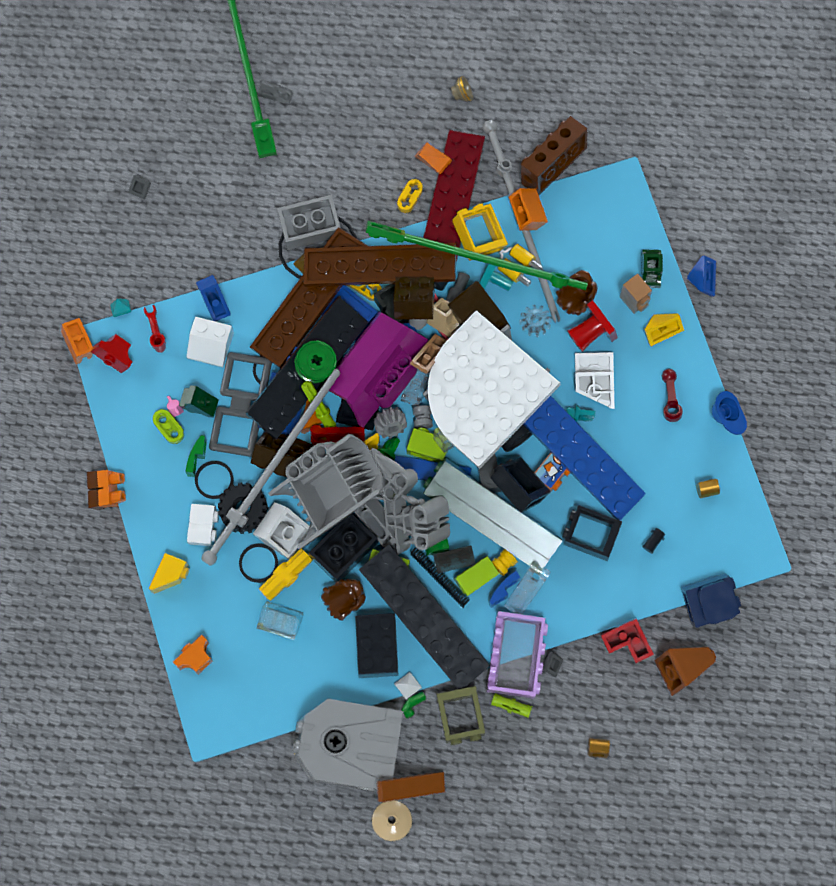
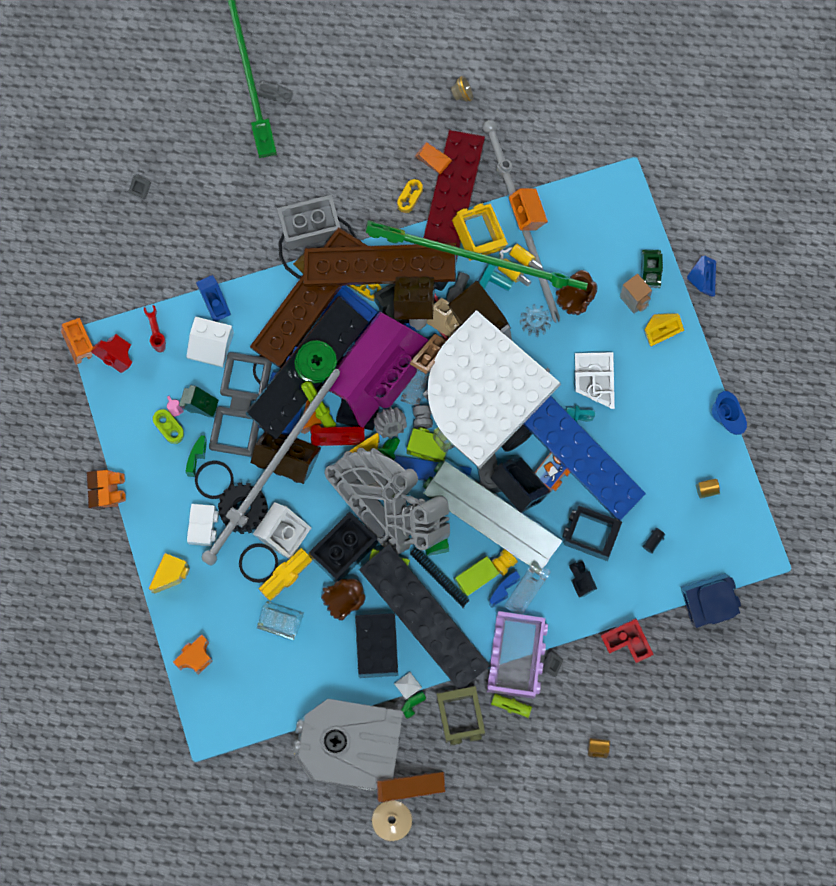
teal slope [110,298,131,317] -> none
light grey panel [268,434,384,549] -> none
clear smoke bracket [432,545,476,573] -> none
reddish brown brick [521,116,588,195] -> none
red plant [567,300,618,352] -> none
dark orange slope [654,647,716,696] -> none
dark red piece [662,369,683,422] -> none
none -> black plate [569,561,597,598]

